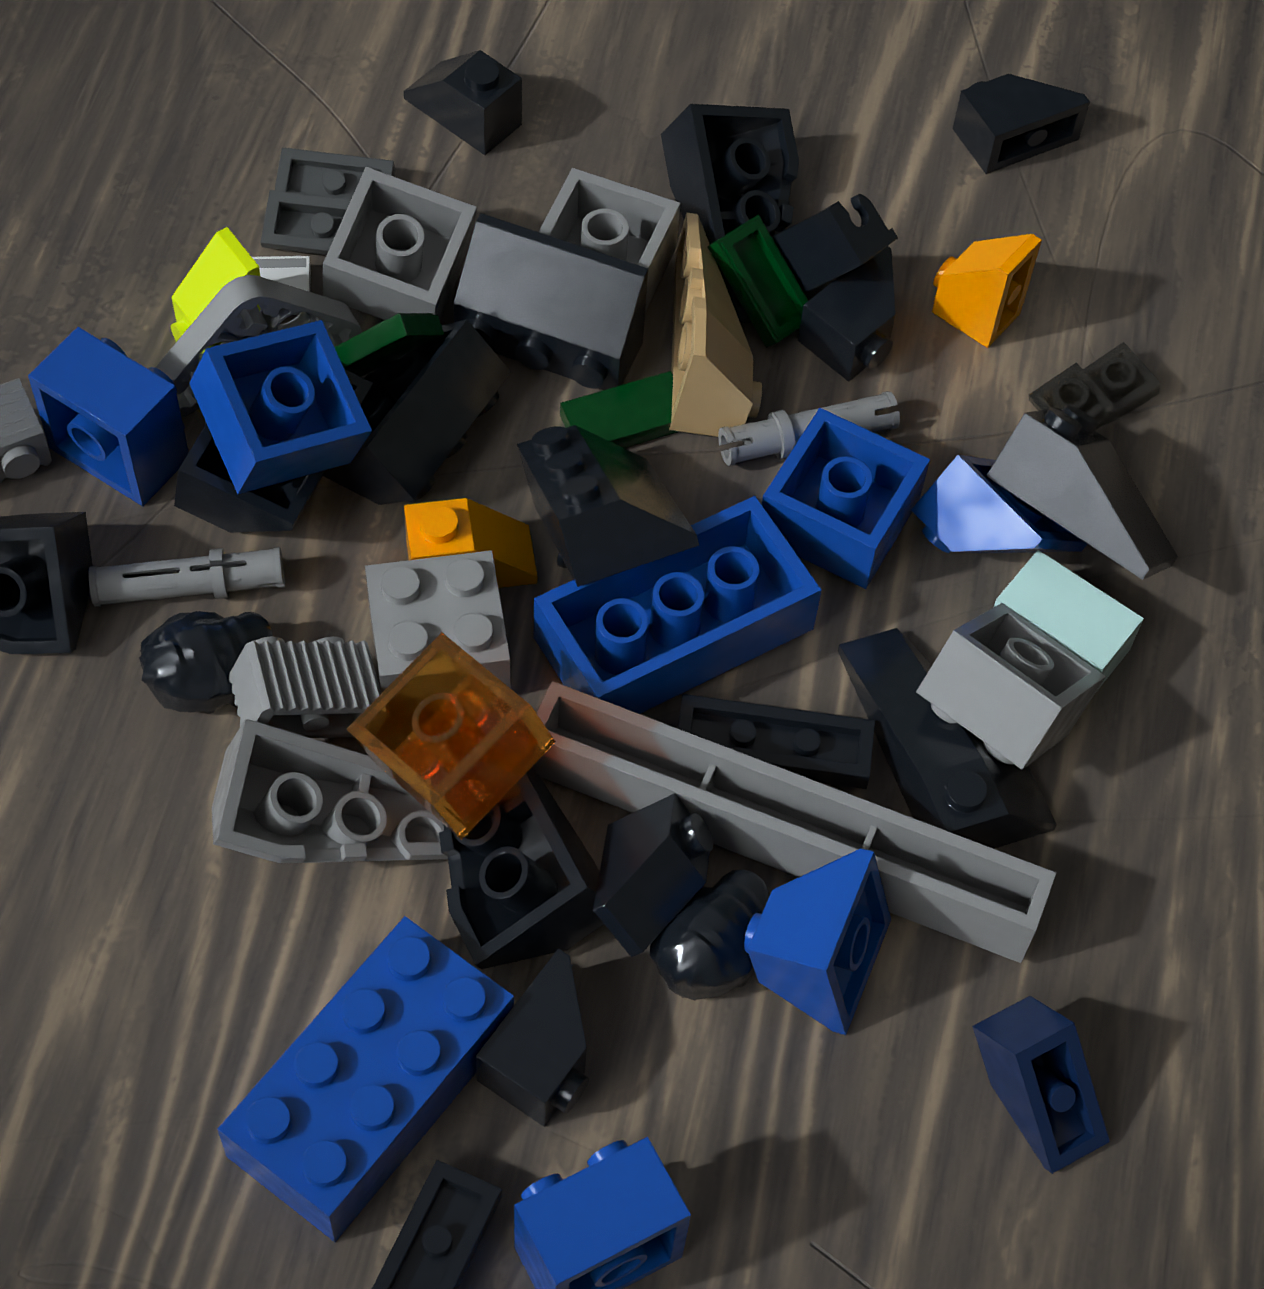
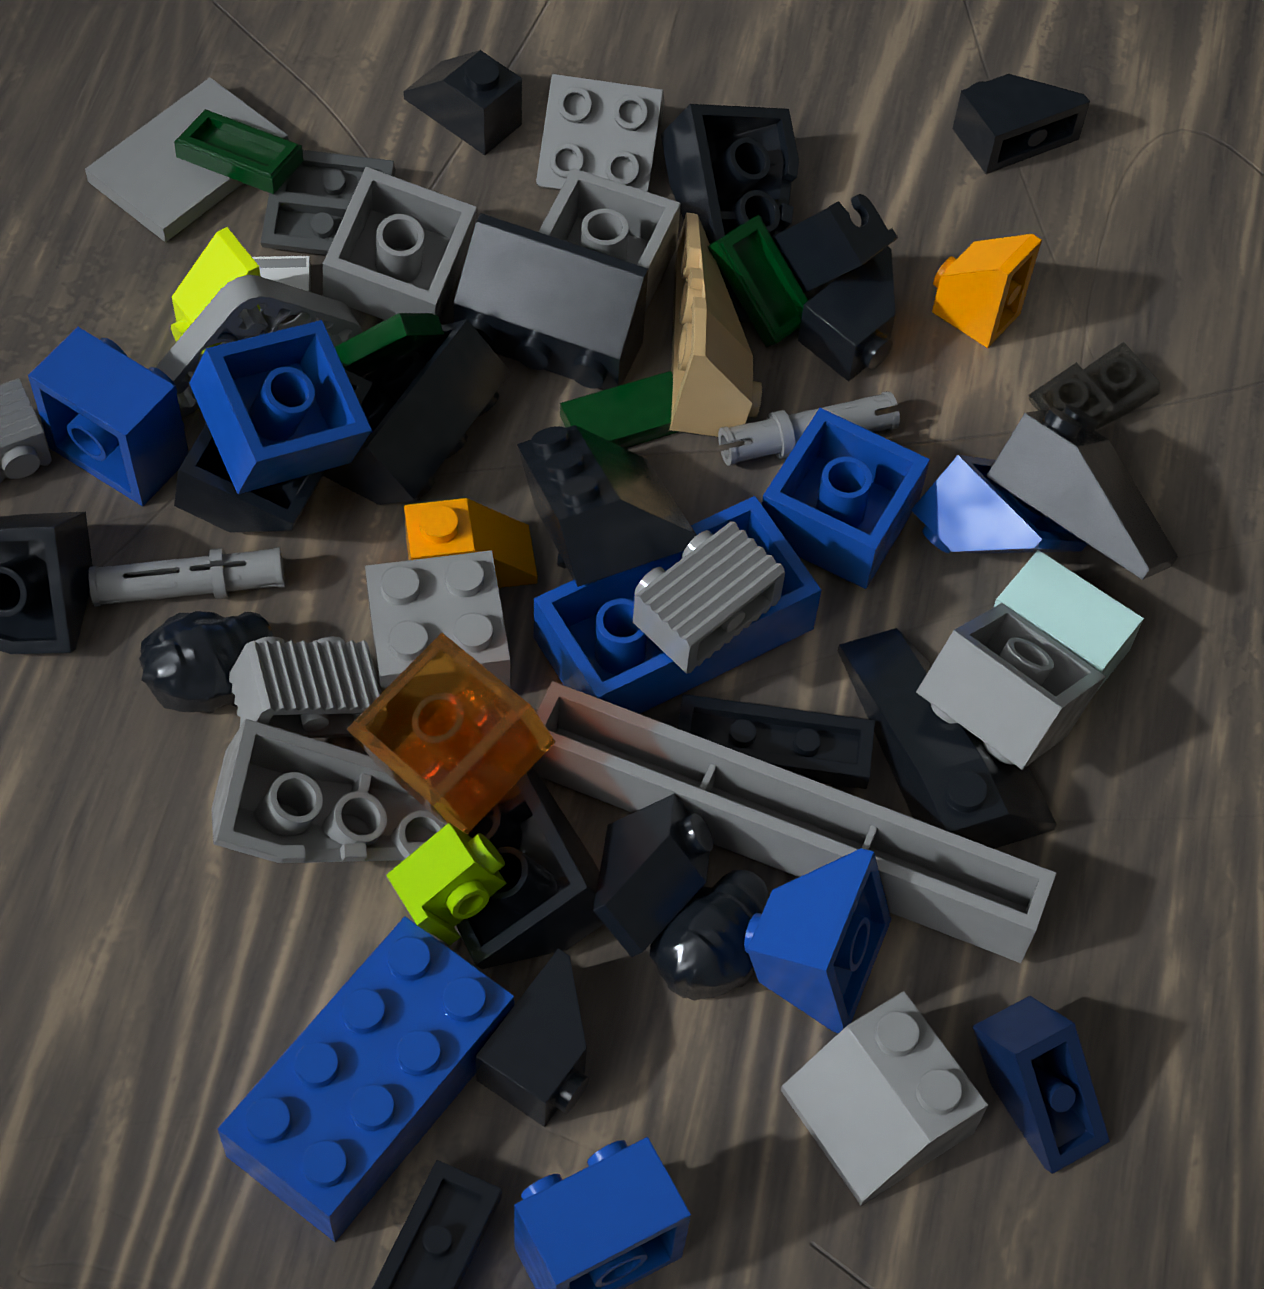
none -> light grey tile [85,77,288,243]
none -> dark green tile [174,109,304,195]
none -> lime brick [386,822,507,945]
none -> light grey bracket [536,74,665,192]
none -> light grey brick [633,521,785,674]
none -> light grey slope [781,991,988,1206]

